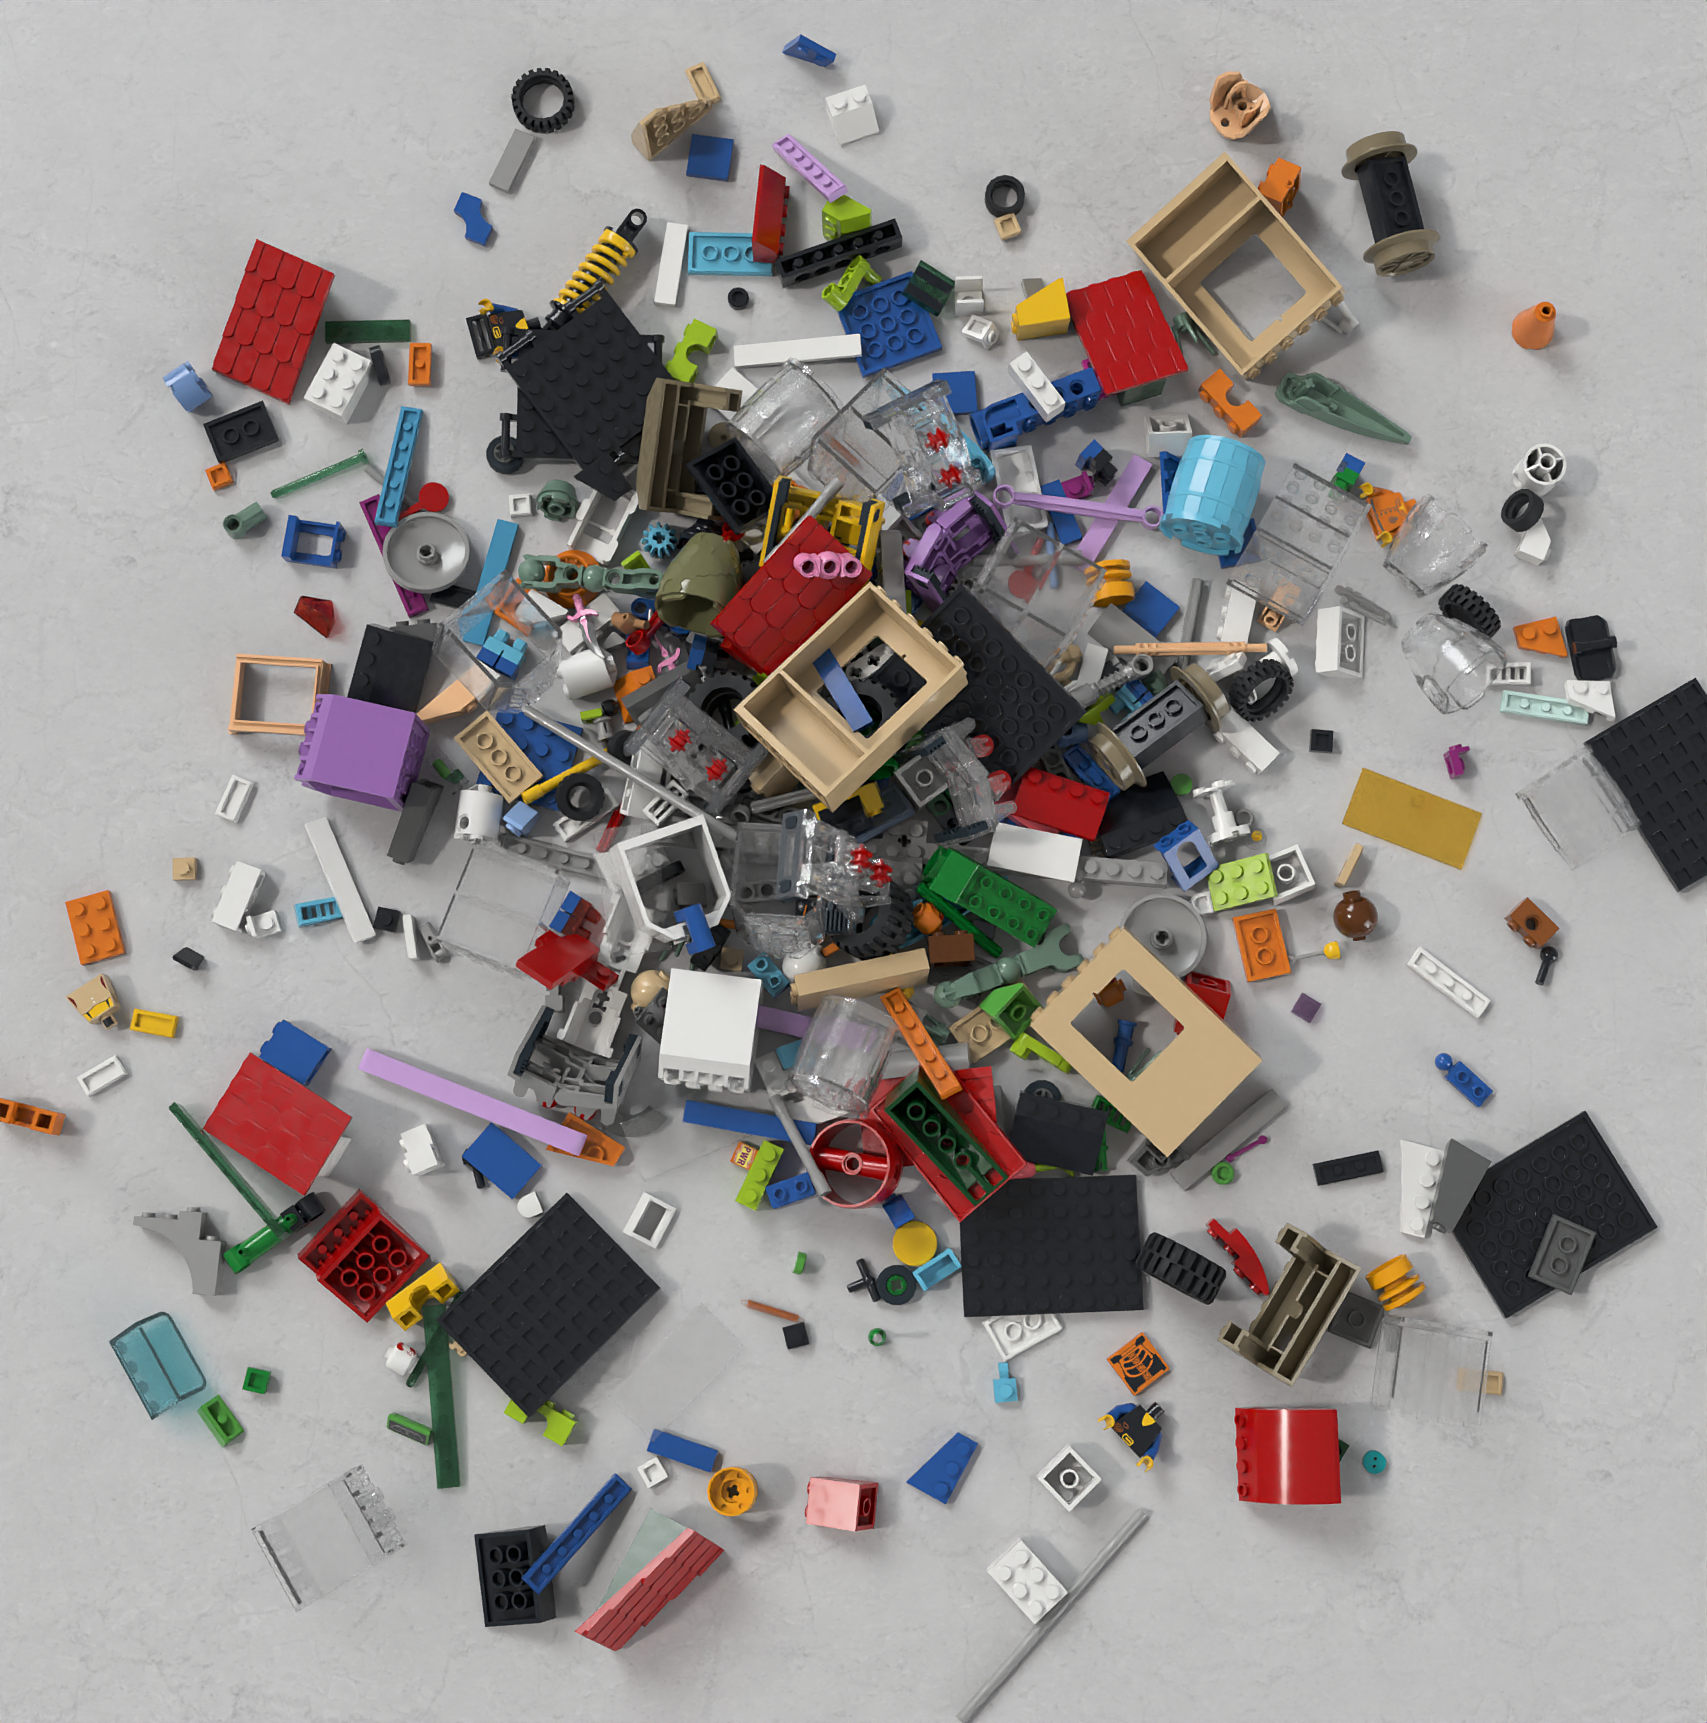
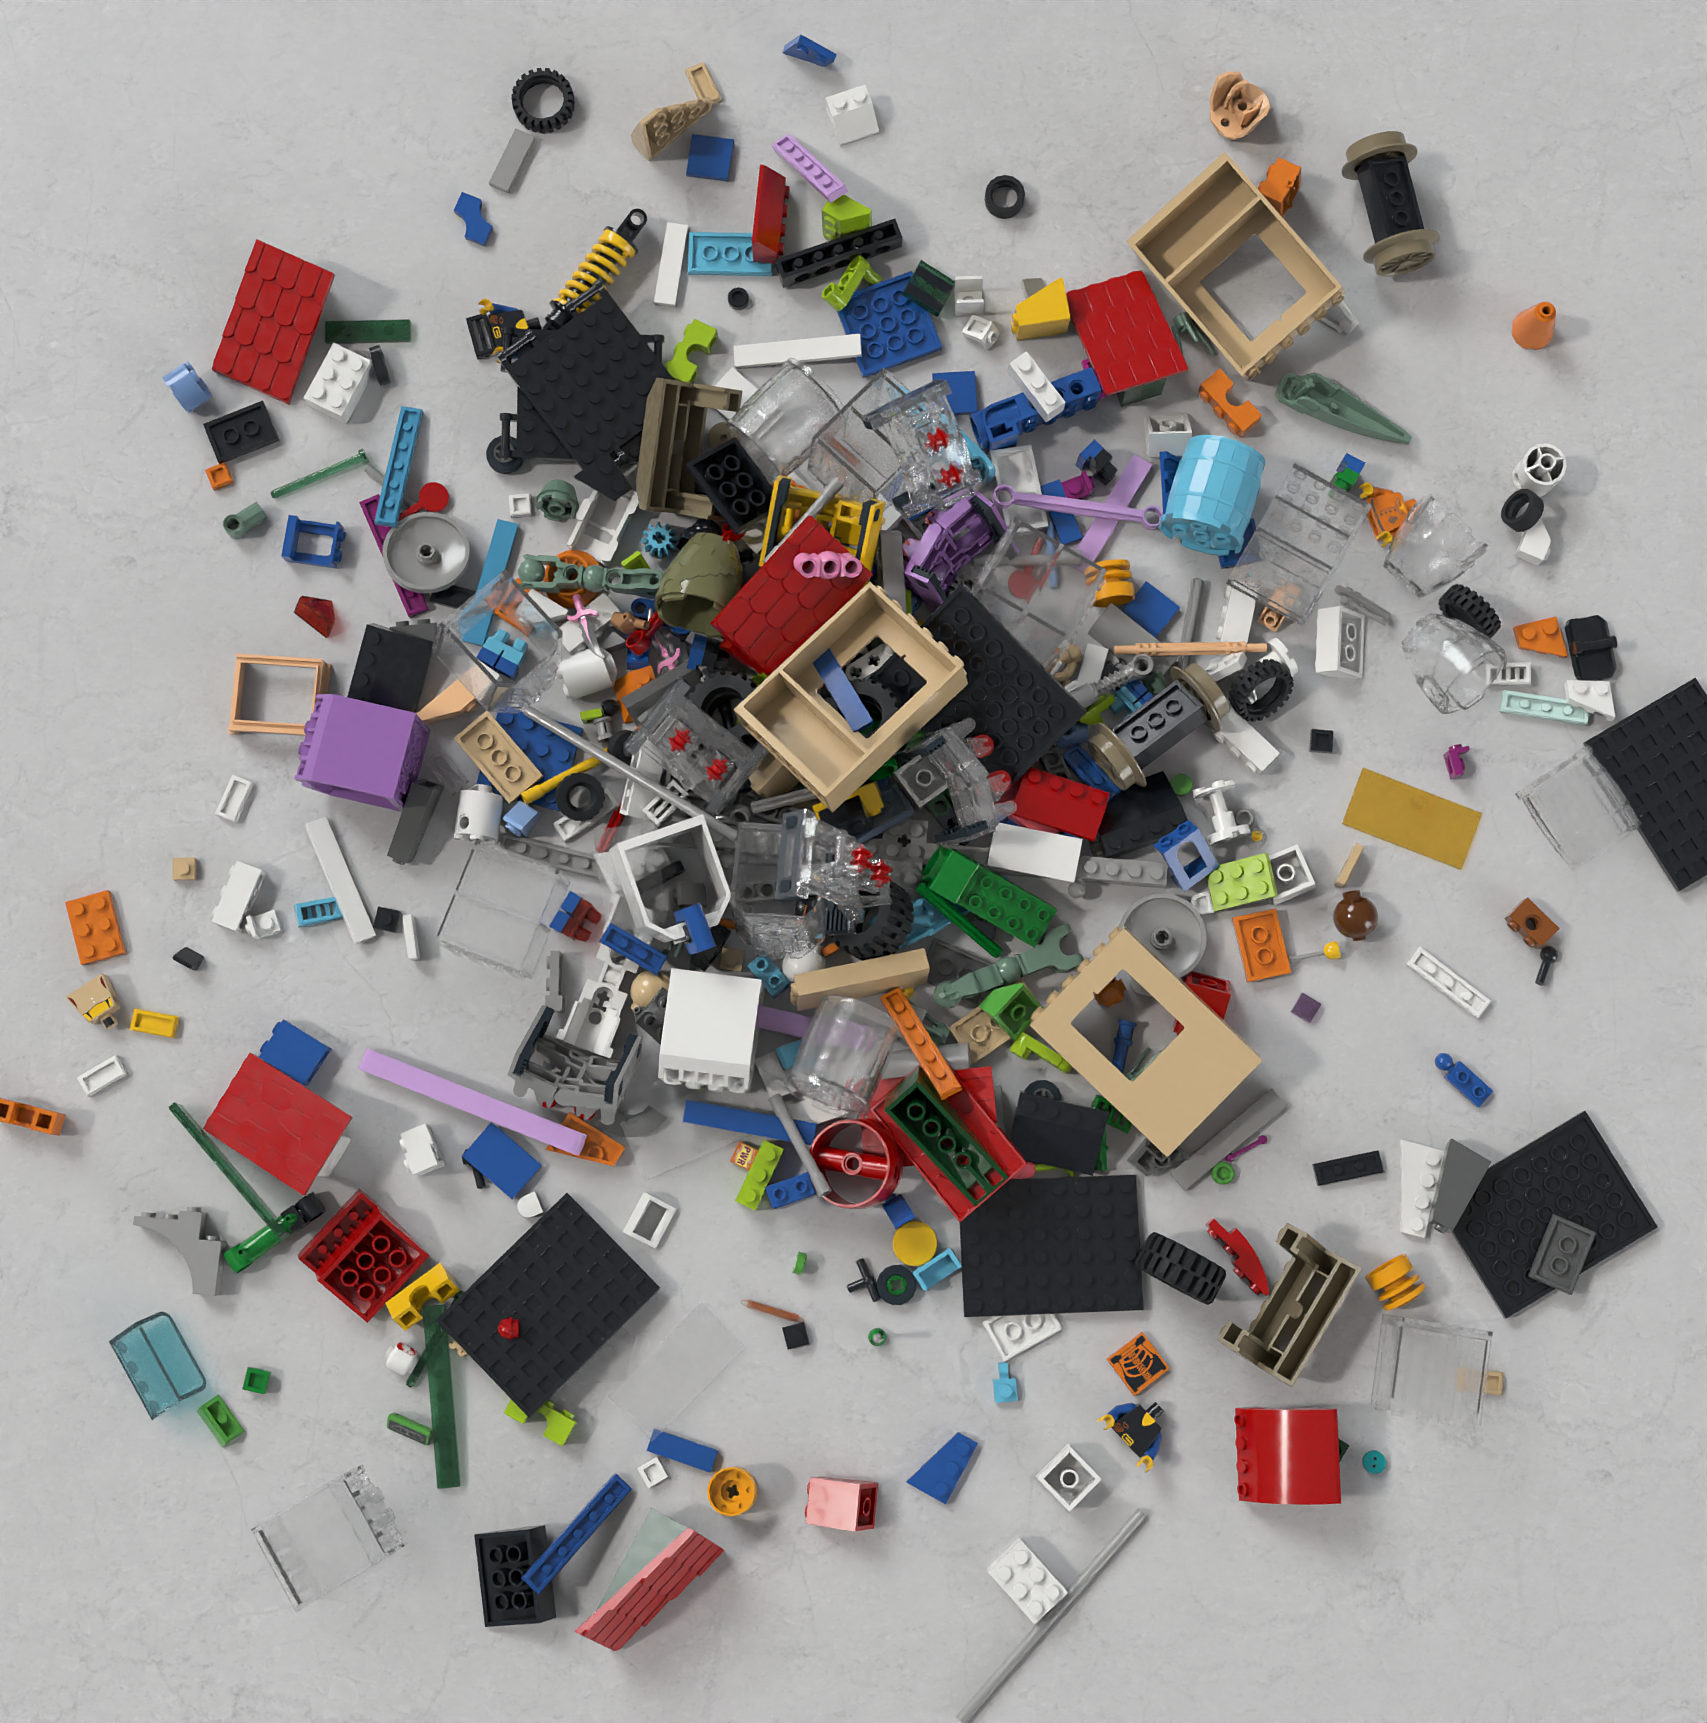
orange plate [408,343,432,387] -> none
light grey bar [417,922,450,963] -> none
arm [432,759,464,784] -> none
red slope [515,930,619,991] -> none
orange head [912,902,944,935] -> none
reddish brown brick [927,930,975,968] -> none
tan plate [994,213,1021,241] -> none
dark grey tile [1327,1291,1385,1349] -> none
none -> red plate [498,1317,519,1340]
none -> blue tile [599,922,668,976]

